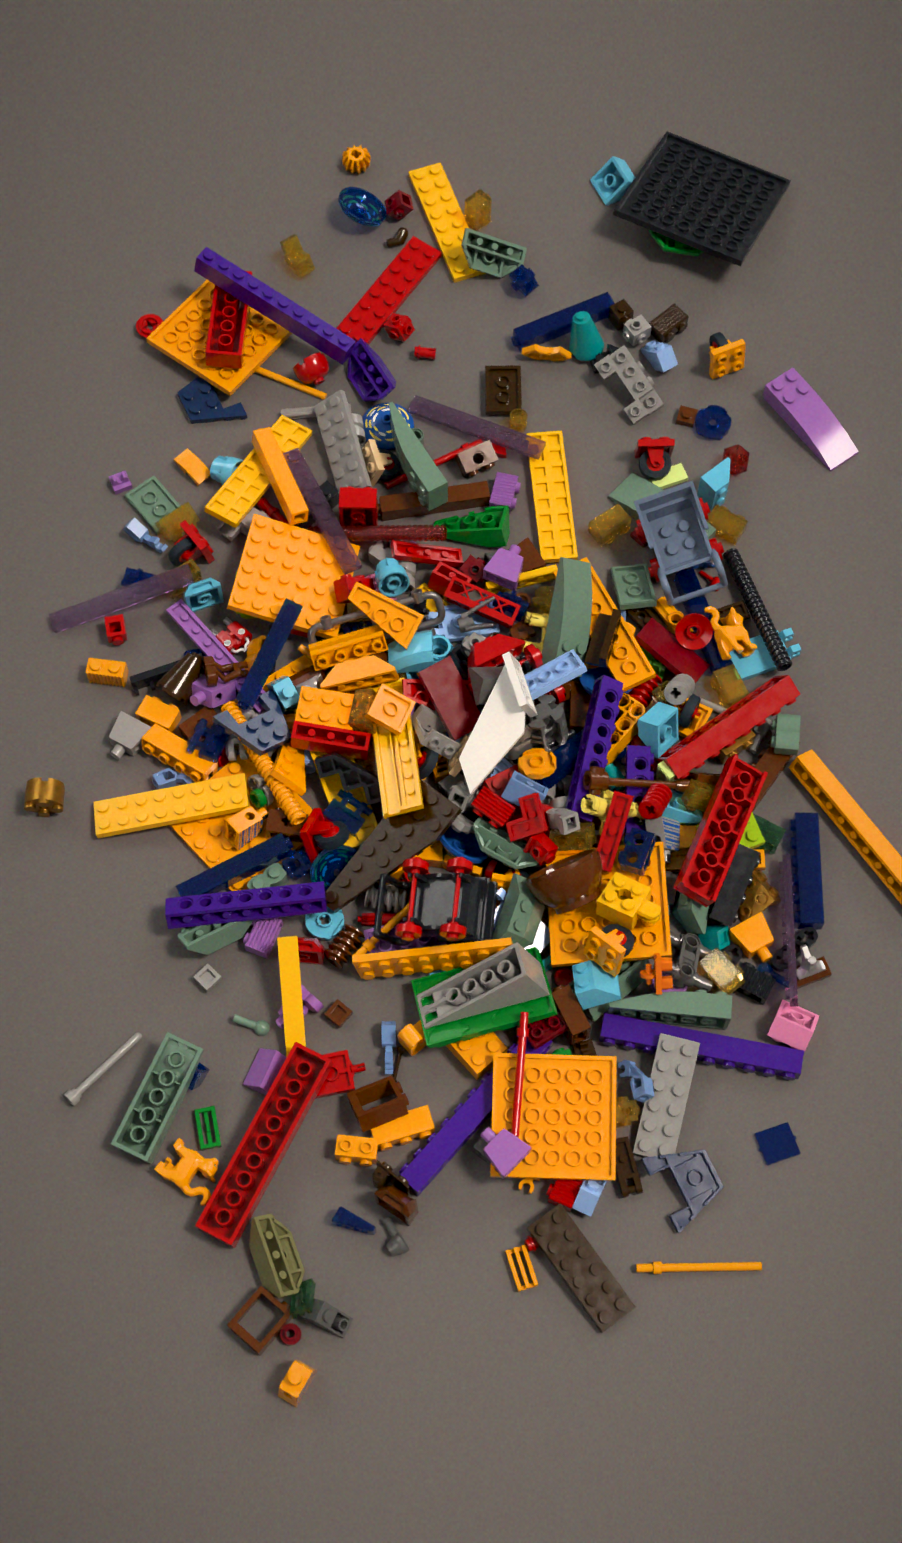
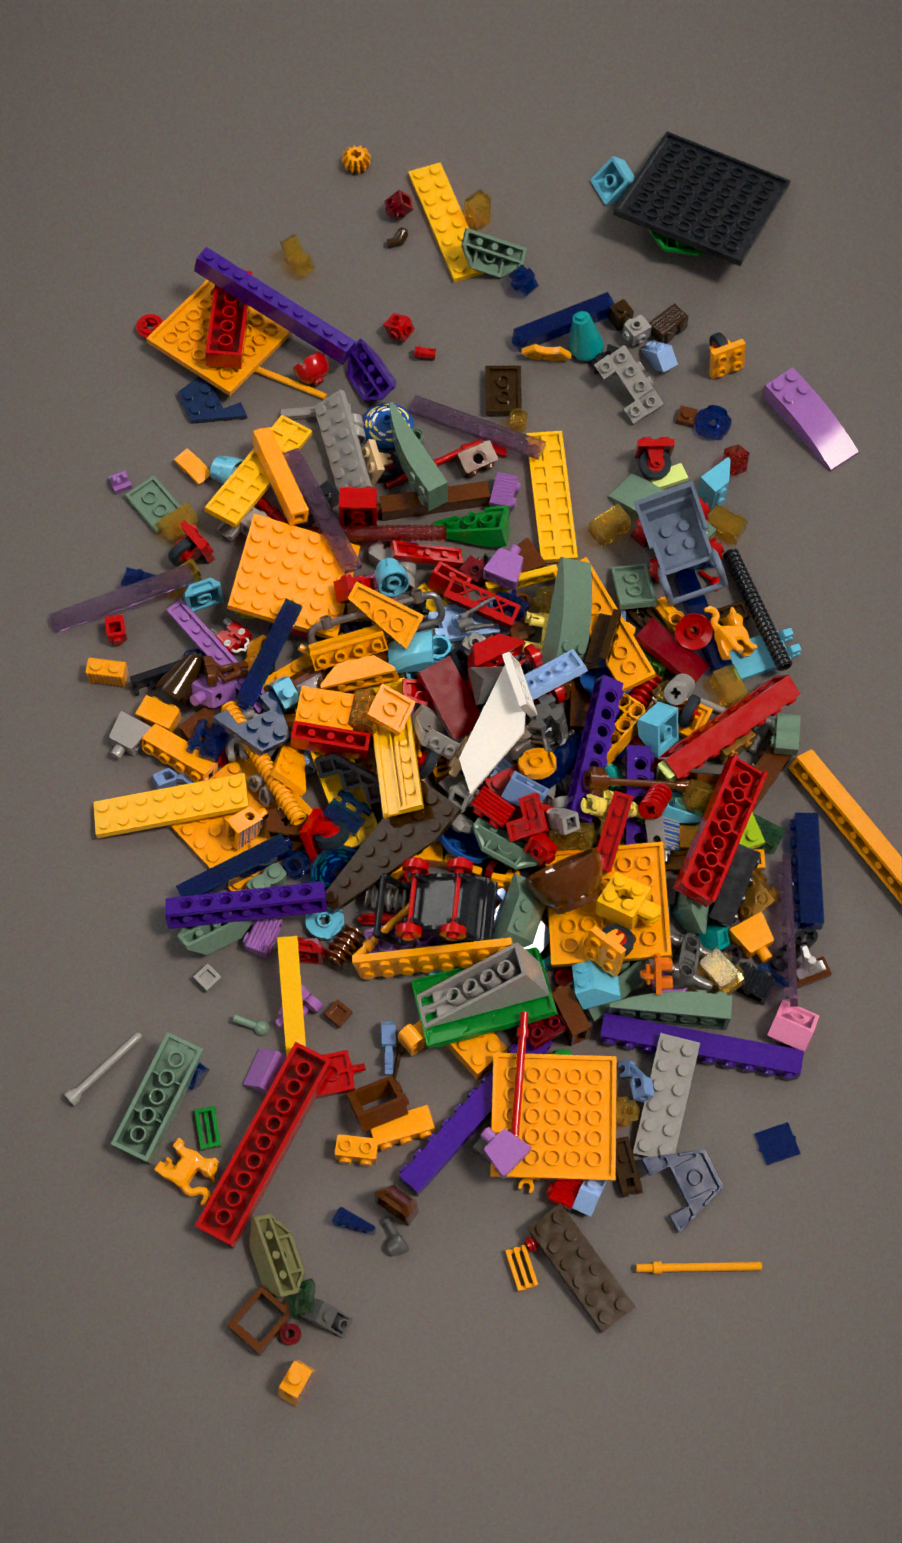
pearl gold brick [24,777,65,817] -> none
medium blue piece [123,518,168,553] -> none
green tile [250,788,267,808] -> none
red plate [336,236,442,345] -> none
clear blue dish [338,187,387,226] -> none
dark brown hinge [372,1160,410,1196] -> none
dark brown tile [572,1039,597,1056] -> none
clear blue brick [618,827,656,876] -> none

